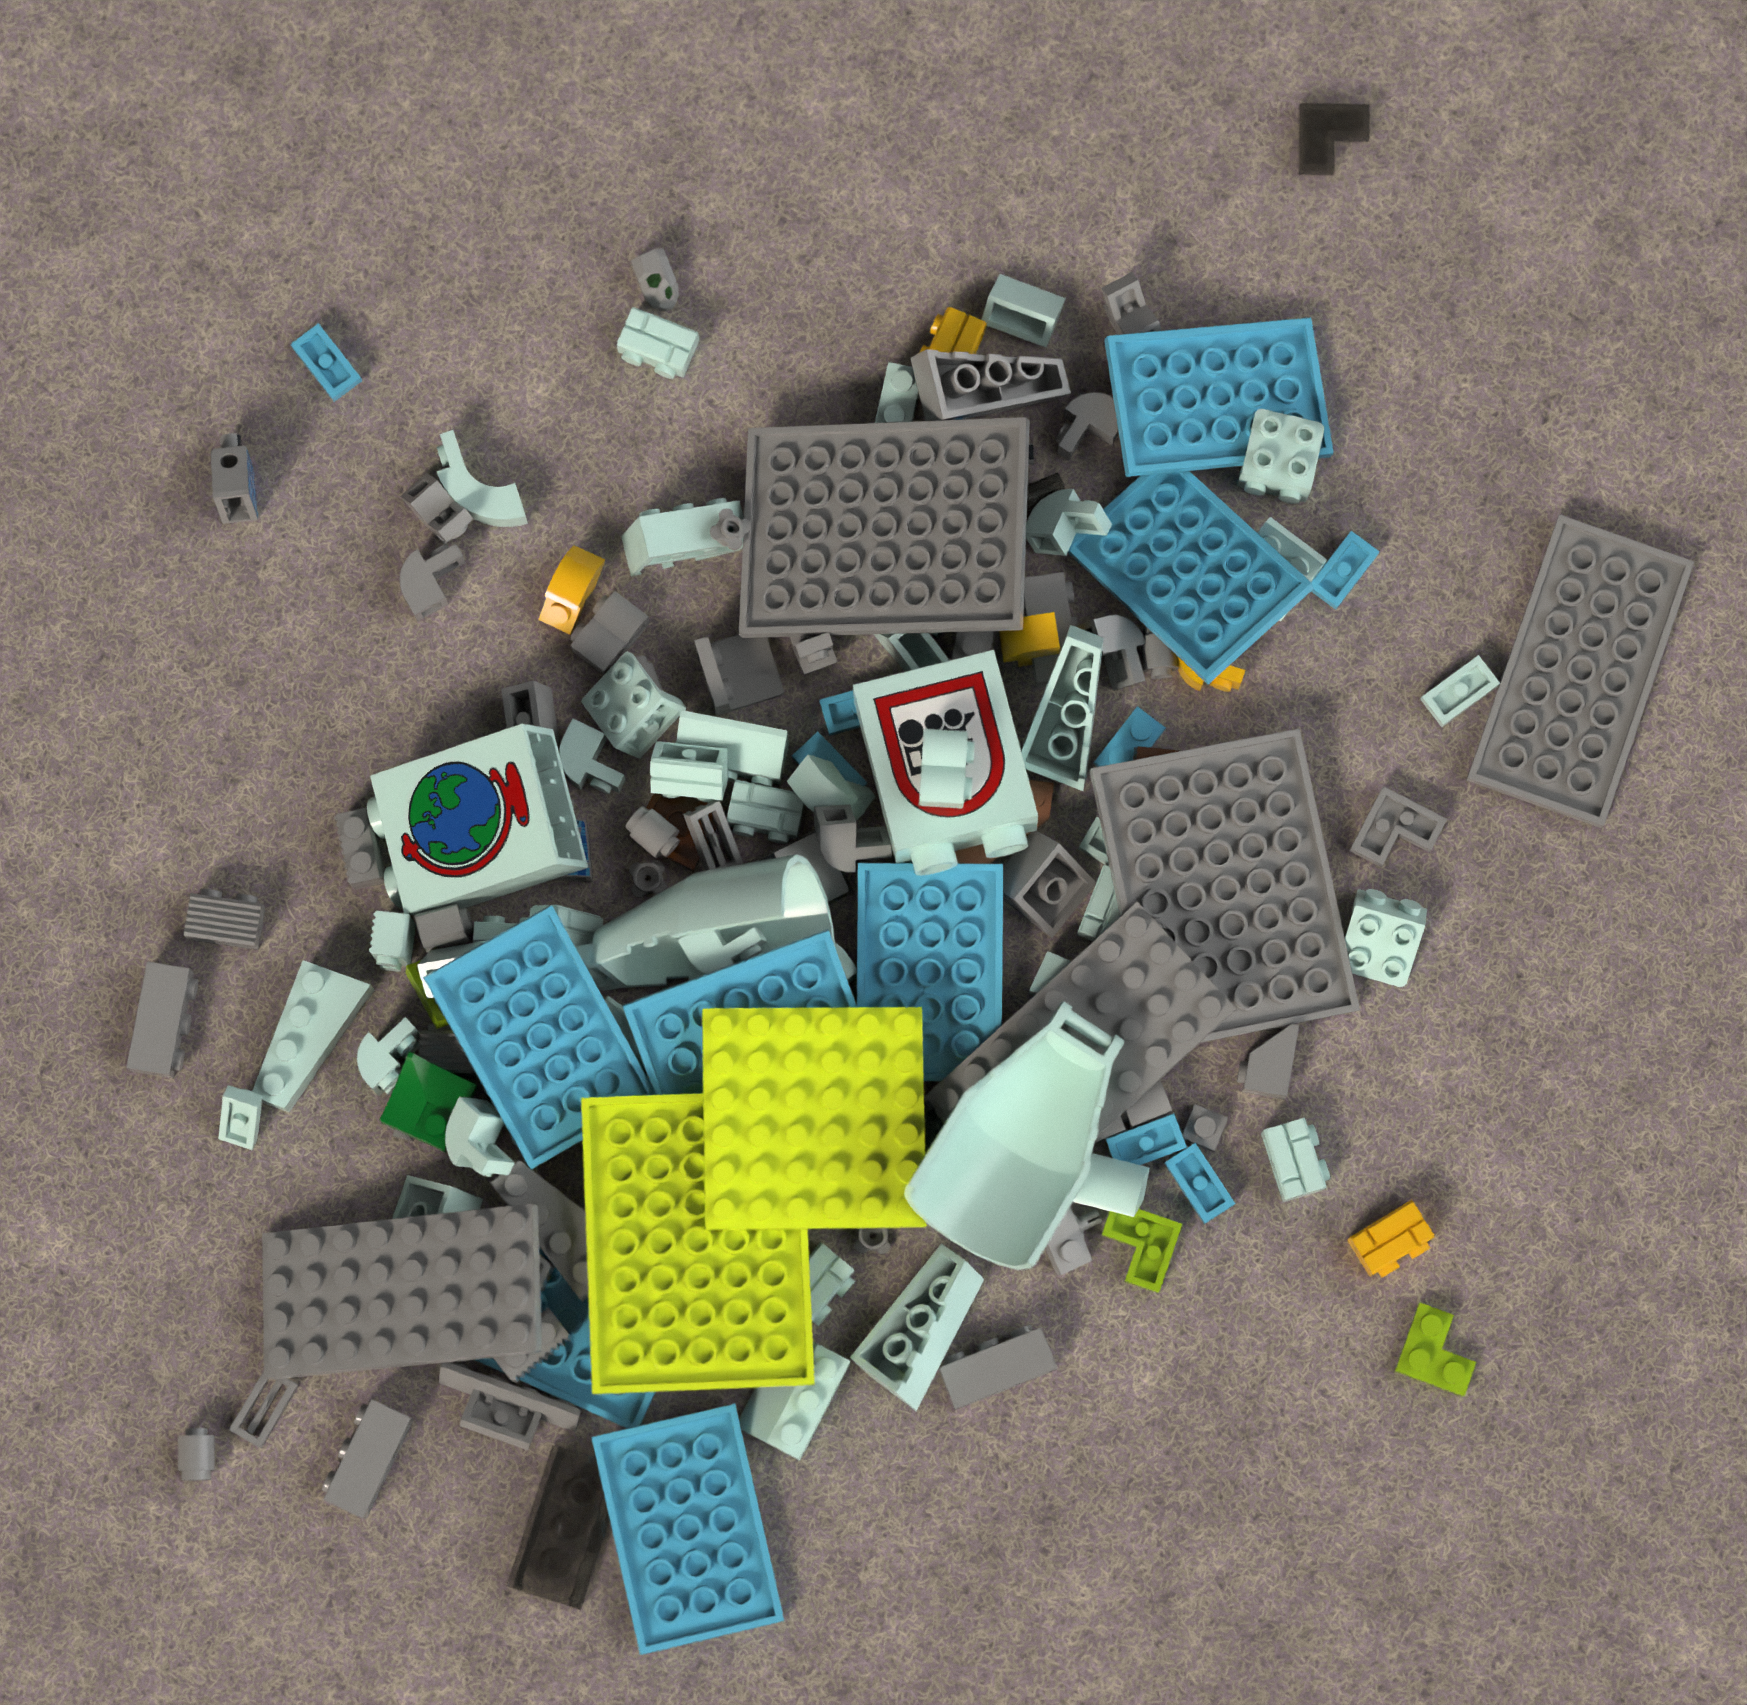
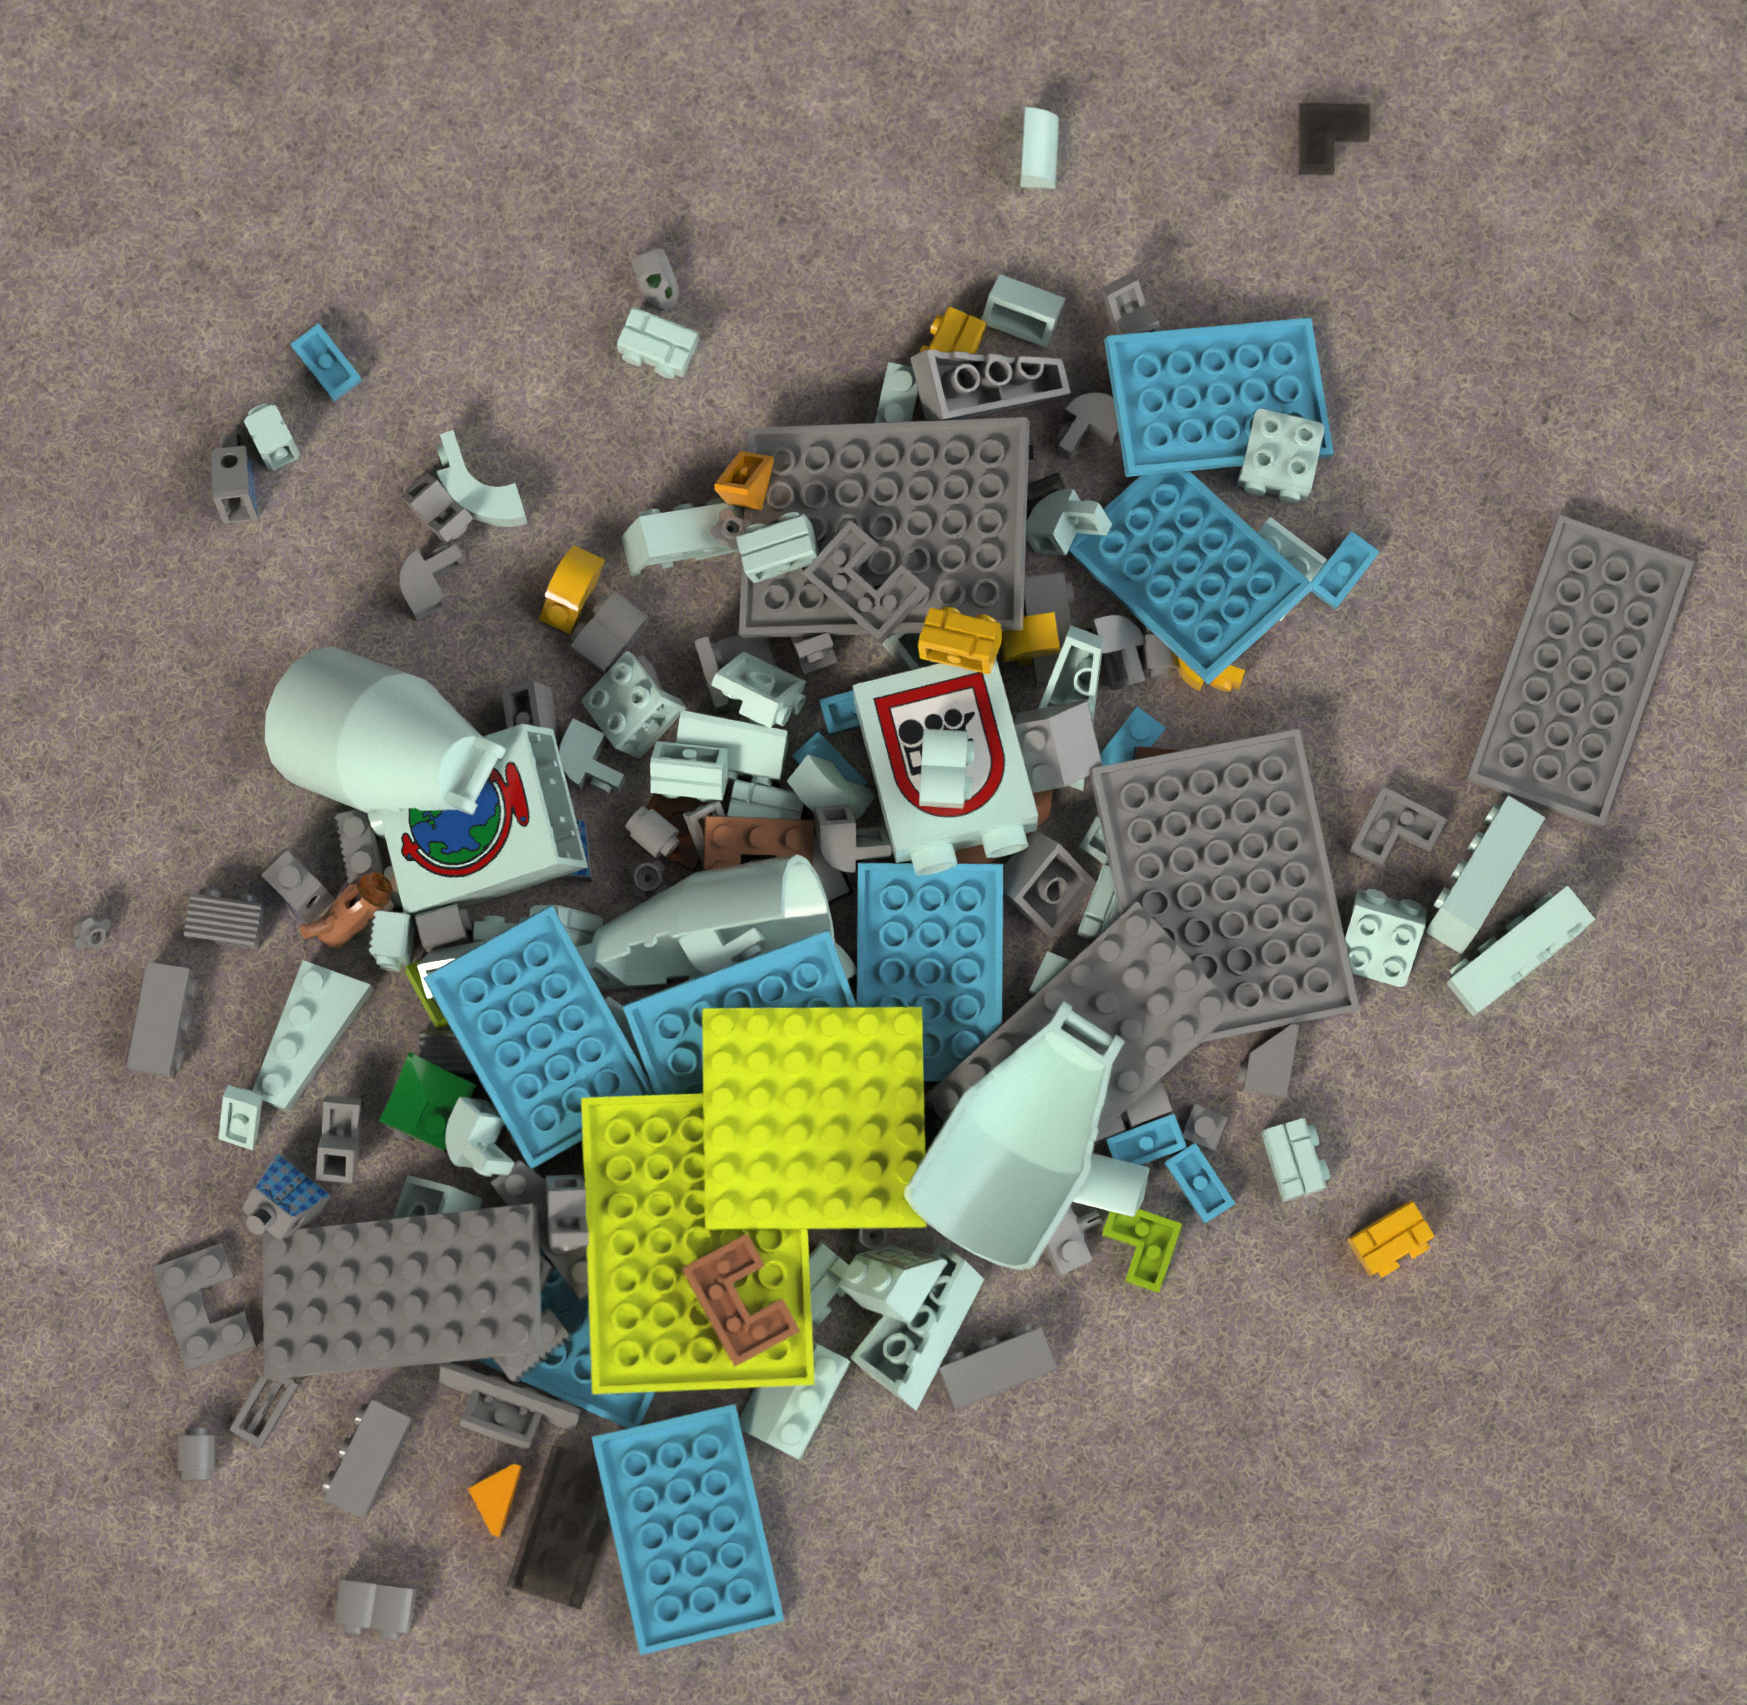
light aqua brick [357,1017,419,1096] -> none
lime plate [1394,1302,1476,1397] -> none
light aqua plate [1420,655,1500,727] -> none
none -> light grey plate [73,915,111,951]
none -> light grey plate [153,1243,257,1371]
none -> torso [242,1153,332,1240]
none -> light aqua brick [244,404,300,471]
none -> light grey torso [261,850,335,923]
none -> light aqua windscreen [265,646,506,815]
none -> nougat piece [300,872,392,949]
none -> light grey brick [316,1096,362,1183]
none -> light grey brick [334,1579,416,1640]
none -> light orange slope [468,1464,523,1538]
none -> light grey brick [546,1175,589,1250]
none -> nougat plate [681,1233,800,1367]
none -> nougat plate [703,815,814,871]
none -> light aqua plate [711,651,806,728]
none -> light orange slope [714,451,774,510]
none -> light aqua brick [736,512,820,583]
none -> light grey plate [802,520,930,644]
none -> light aqua slope [838,1243,948,1324]
none -> yellow brick [918,606,1002,674]
none -> light grey slope [1014,699,1103,793]
none -> light aqua brick [1020,107,1059,189]
none -> light aqua wedge [1425,795,1545,954]
none -> light aqua wedge [1446,885,1595,1017]

